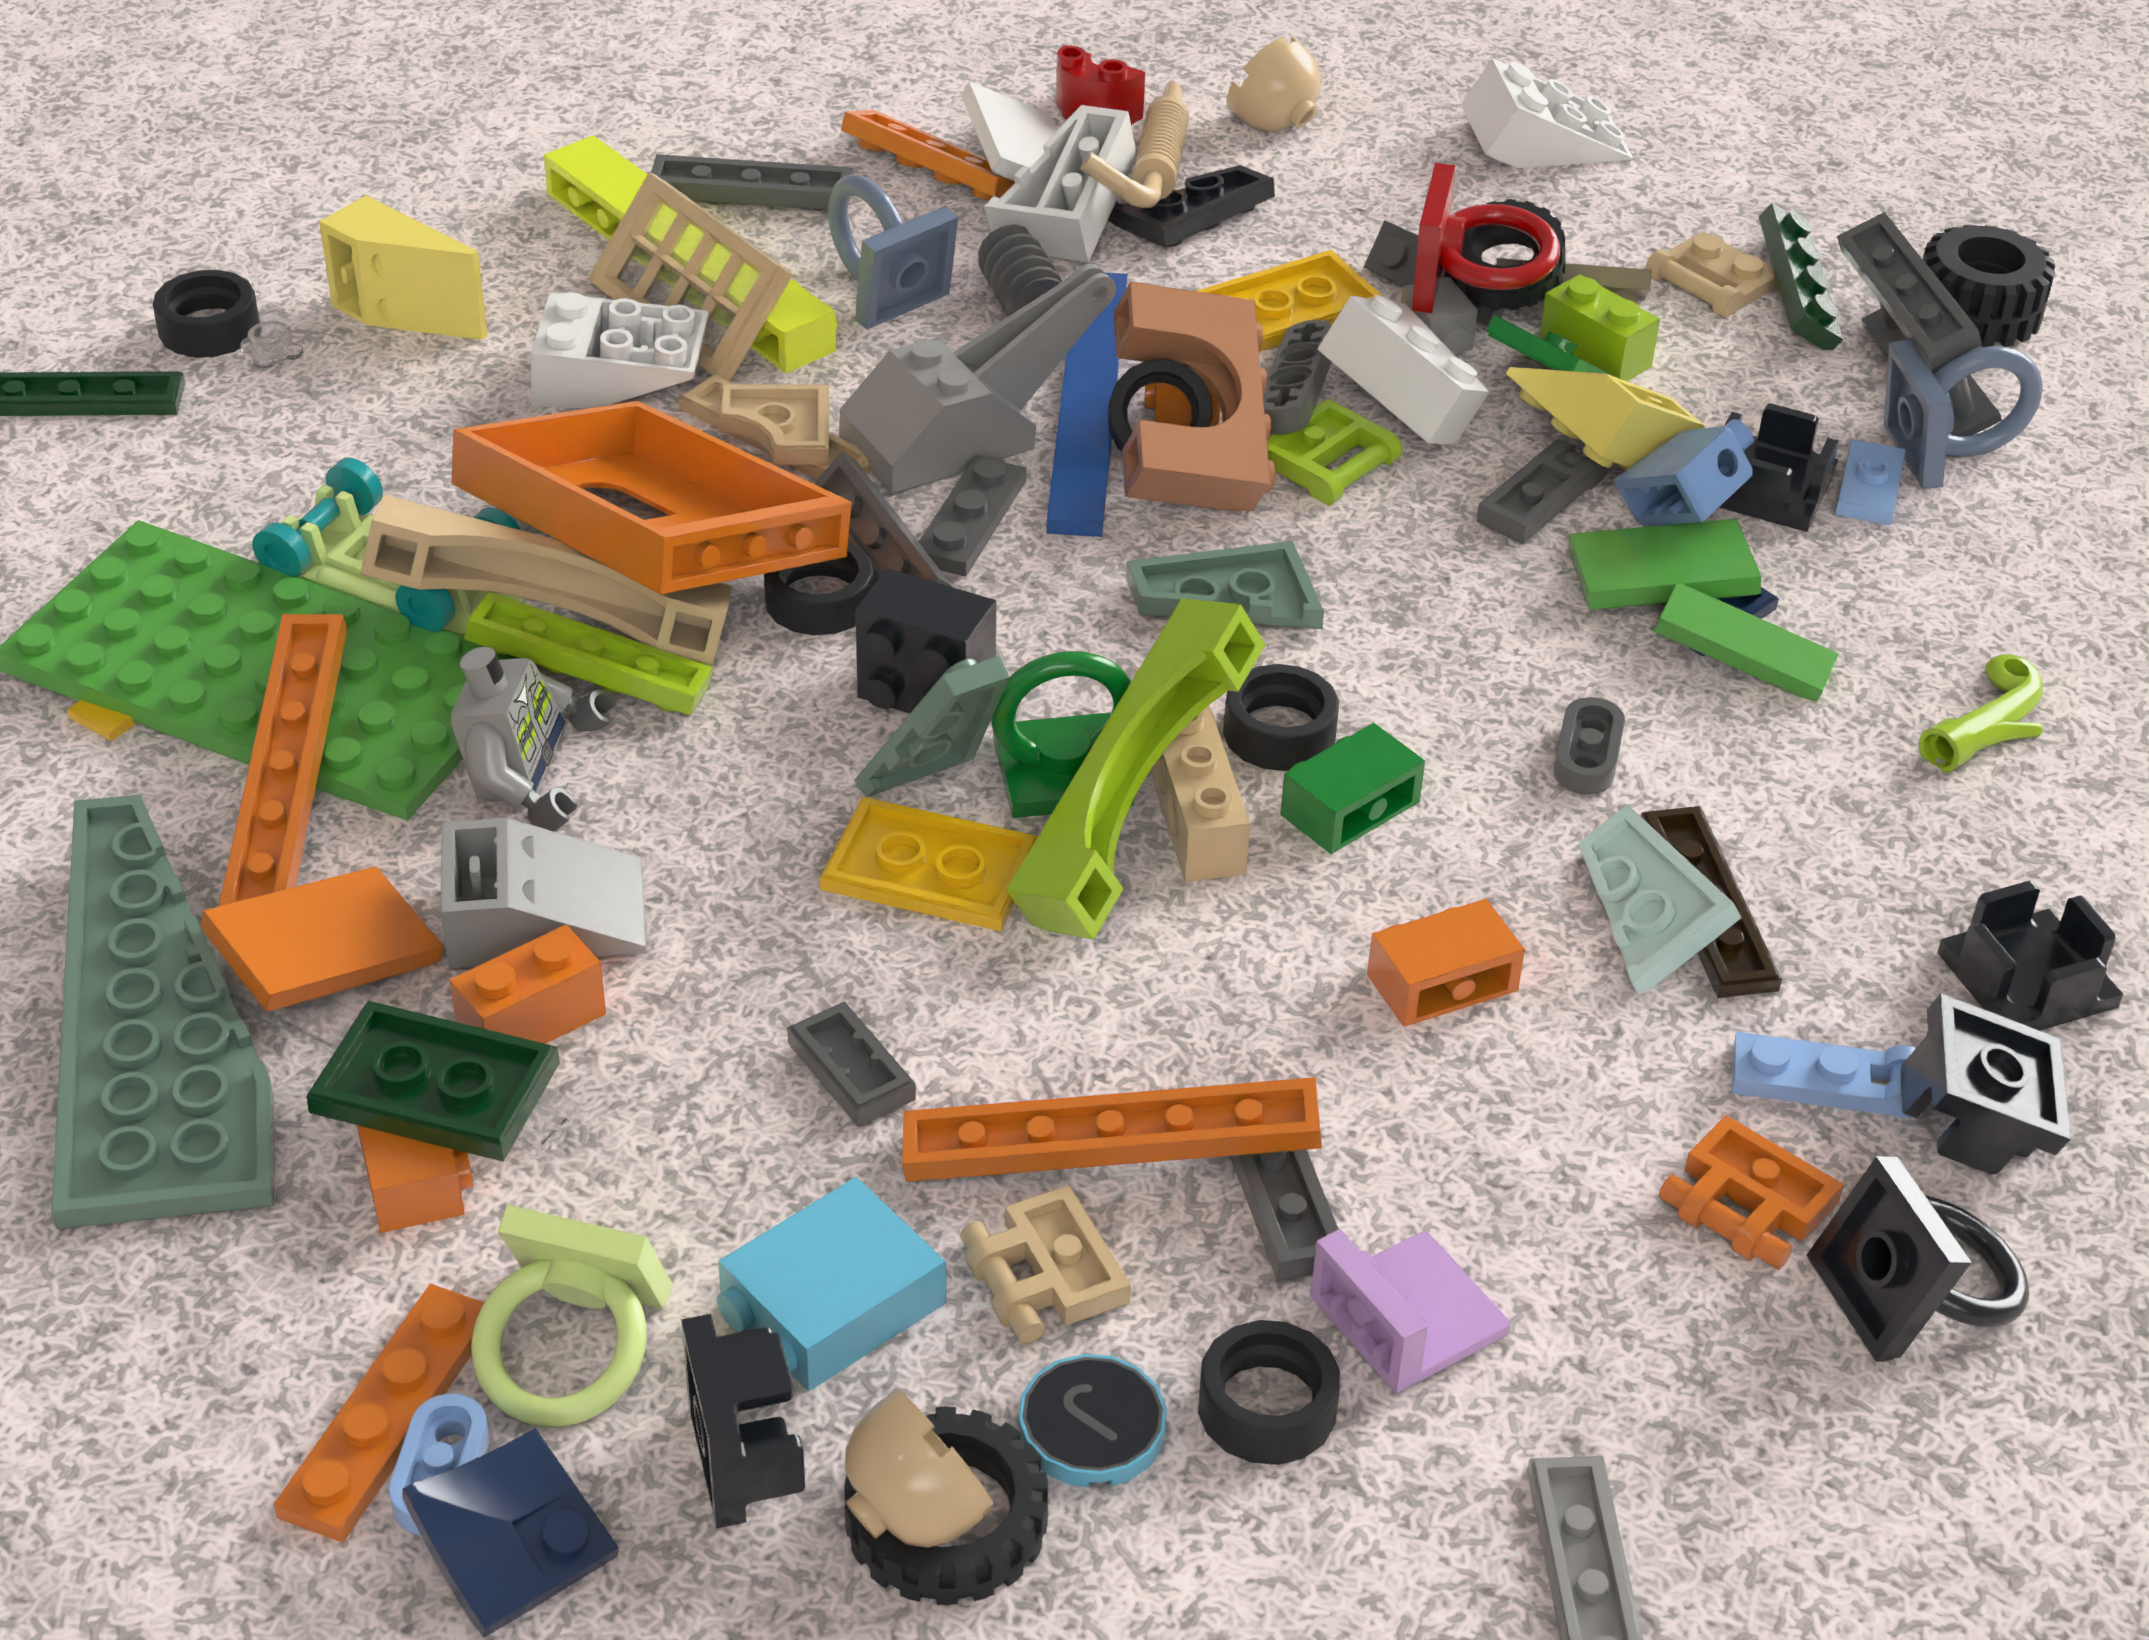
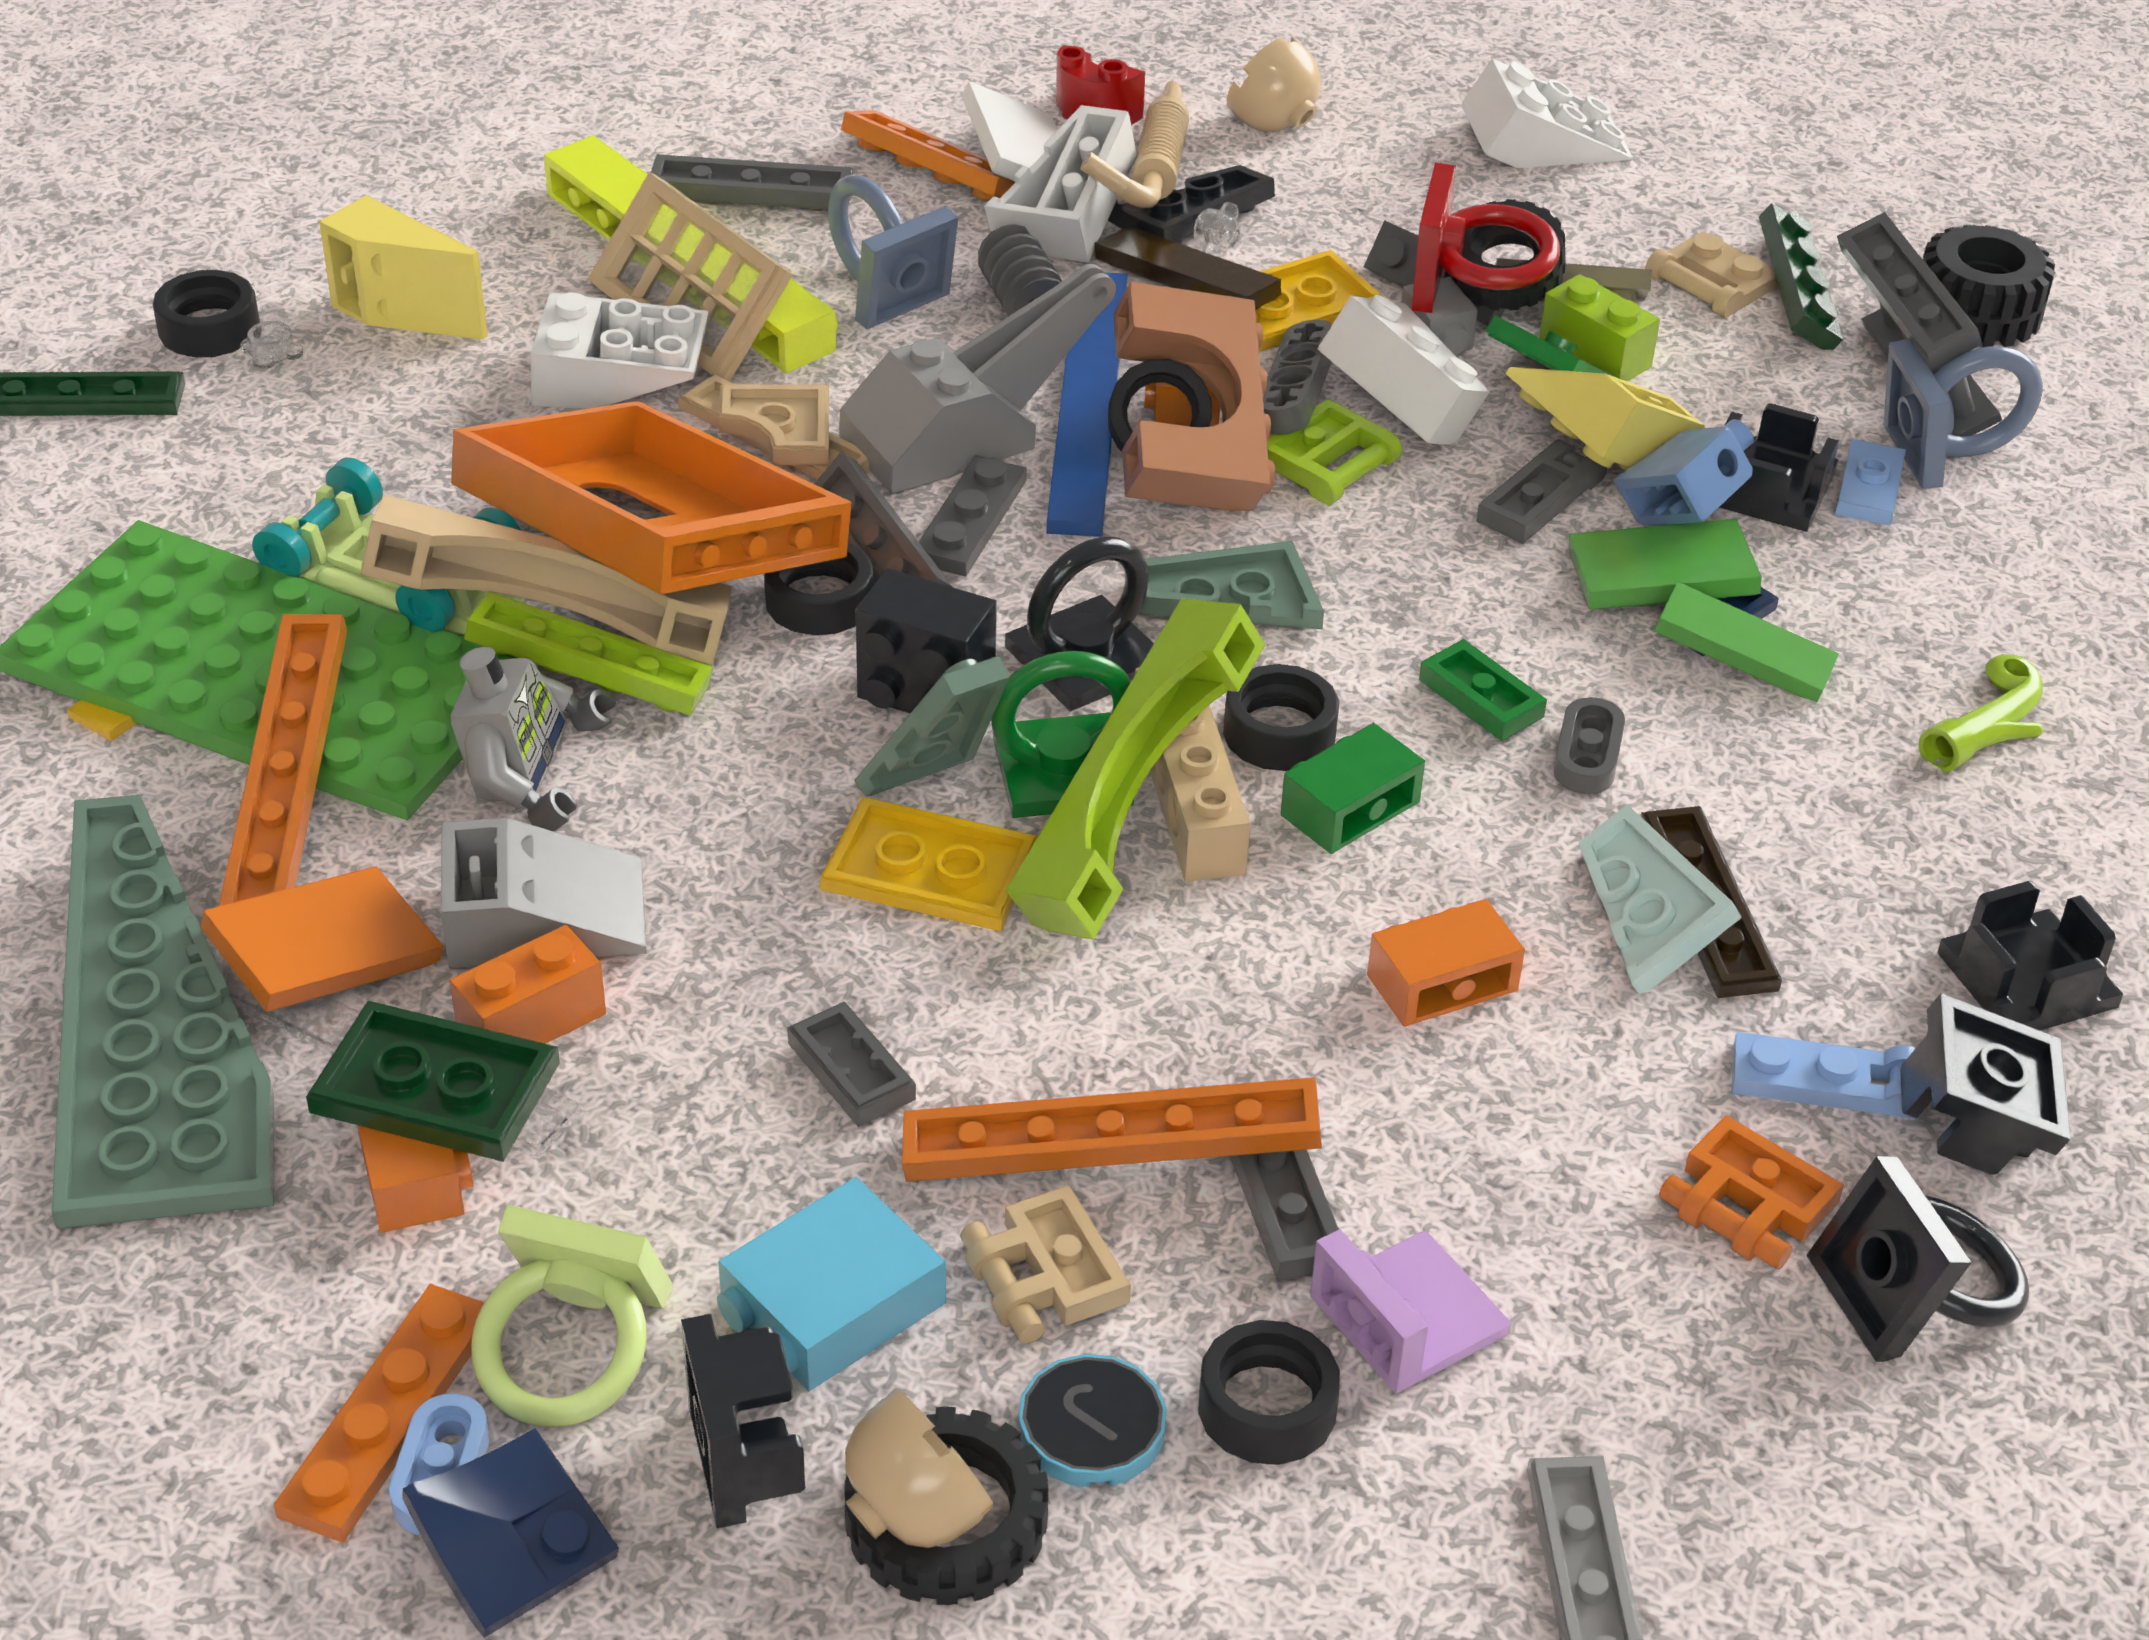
none -> black tile [1005,537,1154,712]
none -> dark brown tile [1095,226,1281,310]
none -> clear plate [1194,202,1242,256]
none -> green plate [1419,639,1547,741]

